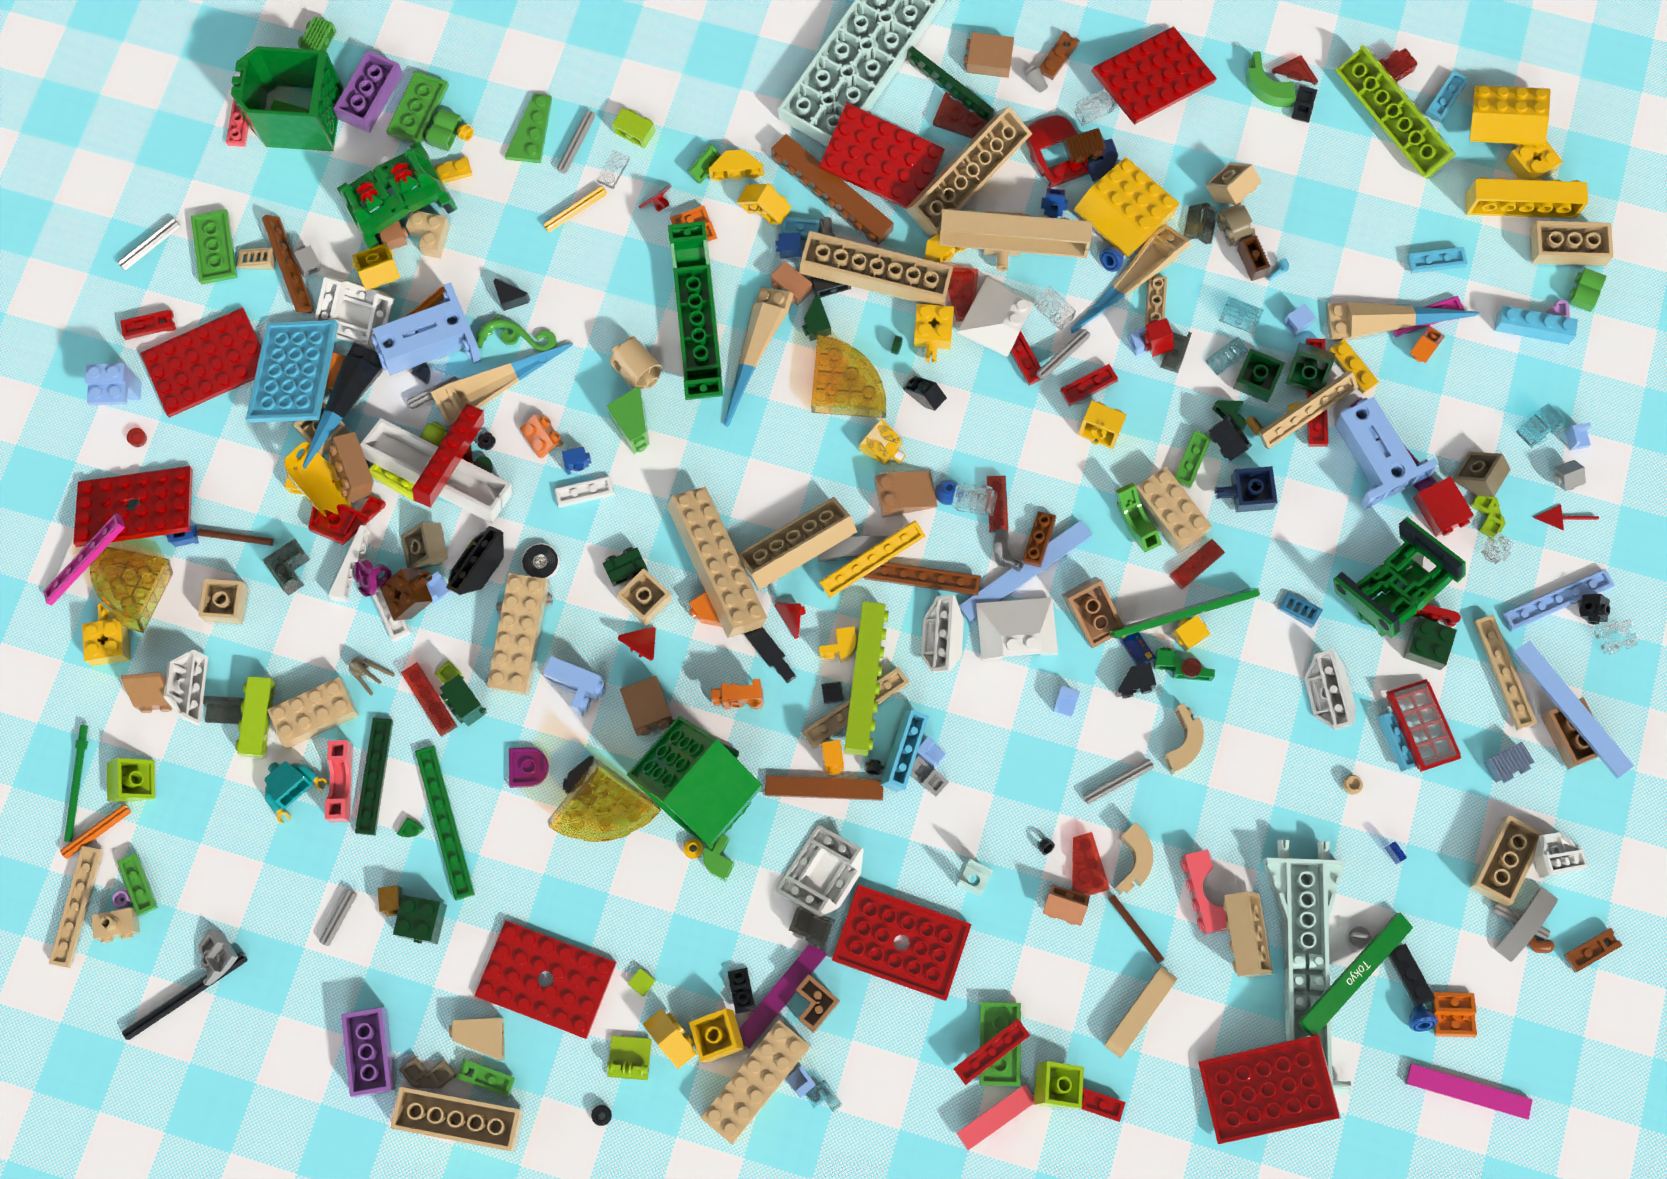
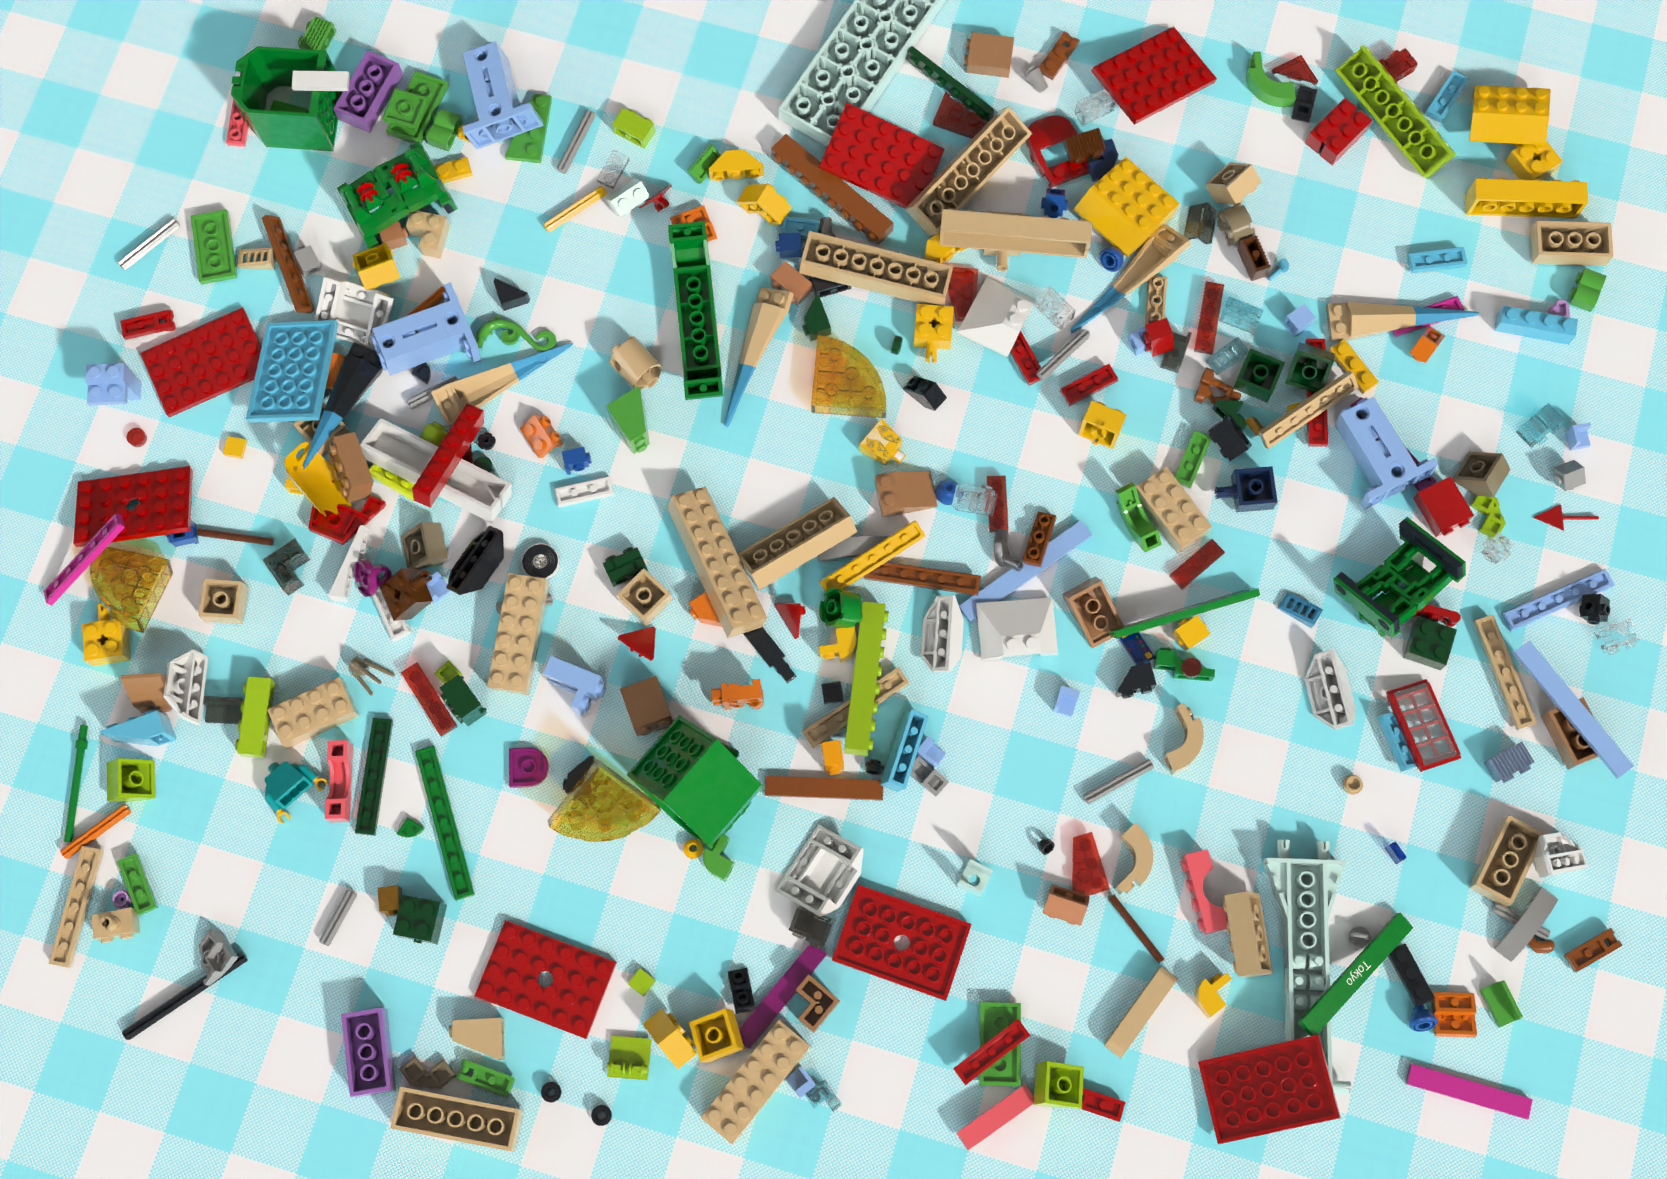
none -> medium azure slope [101,710,176,747]
none -> yellow tile [223,436,247,459]
none -> white tile [292,71,350,91]
none -> bright green plate [382,88,430,132]
none -> light blue brick [462,41,544,149]
none -> black plate [541,1082,562,1103]
none -> light aqua brick [605,179,650,217]
none -> green brick [819,588,862,628]
none -> dark orange piece [1193,367,1241,404]
none -> clear red plate [1194,281,1224,355]
none -> yellow brick [1195,973,1232,1018]
none -> red piece [1305,98,1373,166]
none -> bright green panel [1479,980,1523,1028]

